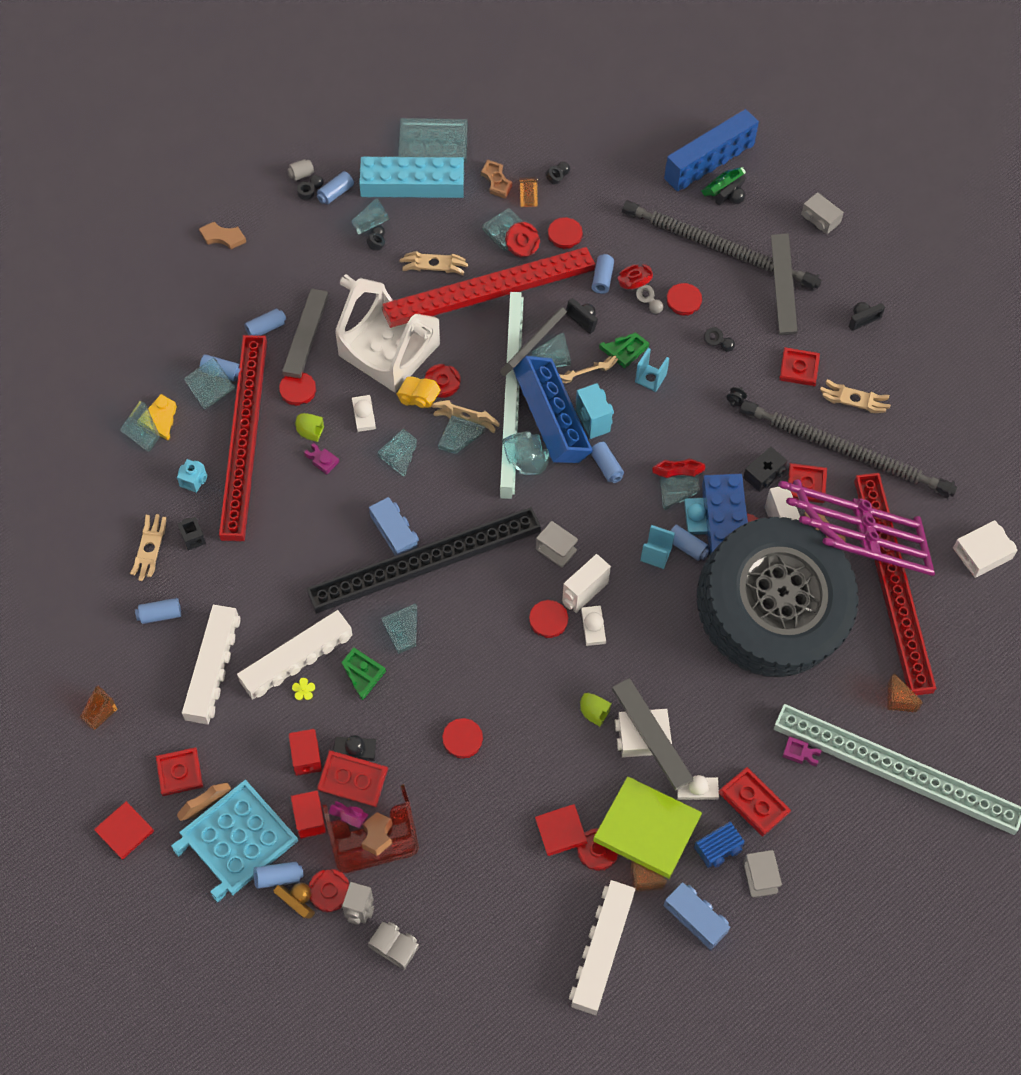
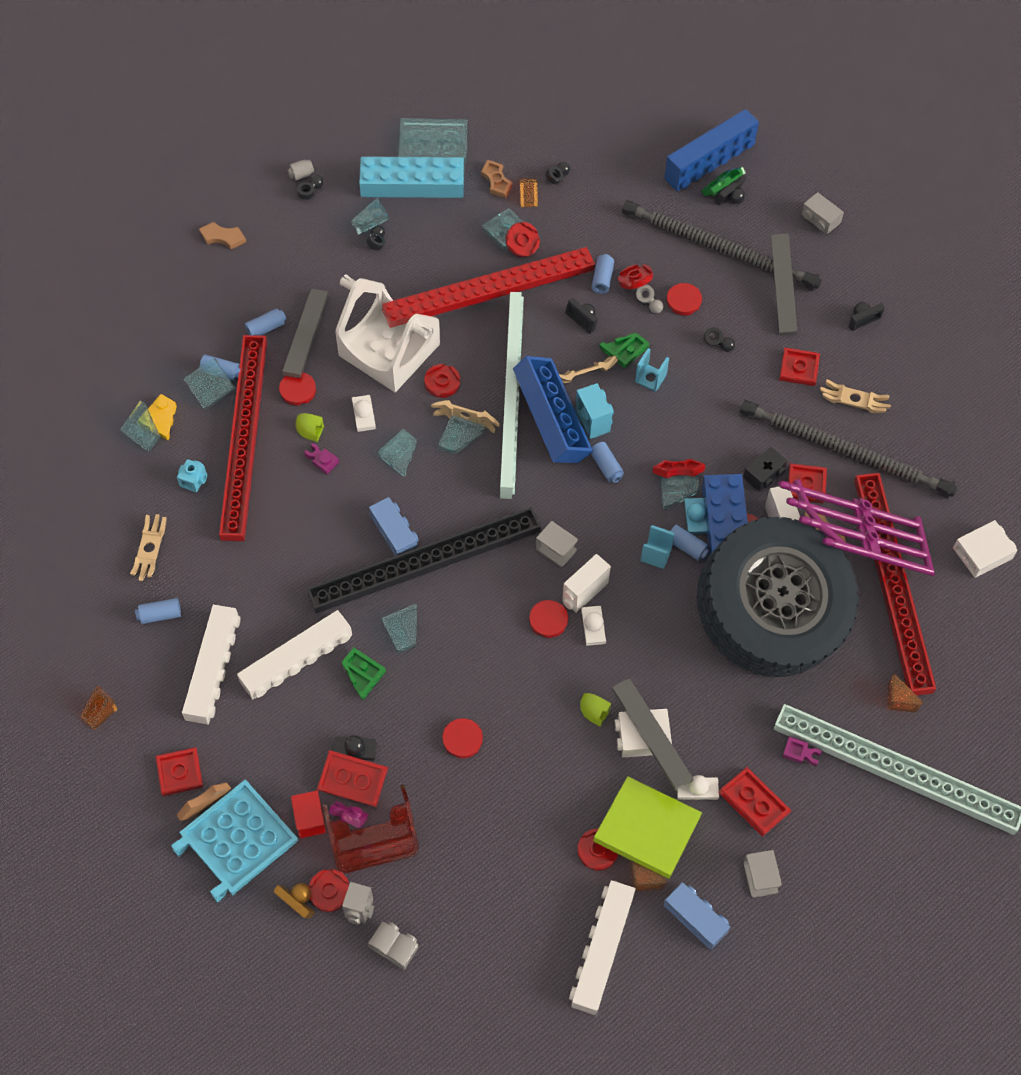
red tile [94,801,154,860] -> none
black brick [177,516,206,551] -> none
medium blue brick [253,862,303,889] -> none
red piece [289,729,322,776] -> none
neon yellow plant [292,678,315,700] -> none
medium blue brick [317,171,354,205] -> none
medium nougat tile [361,812,393,856] -> none
yellow brick [397,376,441,408] -> none
tan piece [400,251,468,275] -> none
dark grey tile [500,307,567,377] -> none
clear light blue brick [502,431,549,475] -> none
clear light blue wing [532,333,571,367] -> none
red tile [535,804,587,856] -> none
red tile [548,218,583,249] -> none
blue brick [694,821,744,868] -> none
black wheel [726,387,747,406] -> none

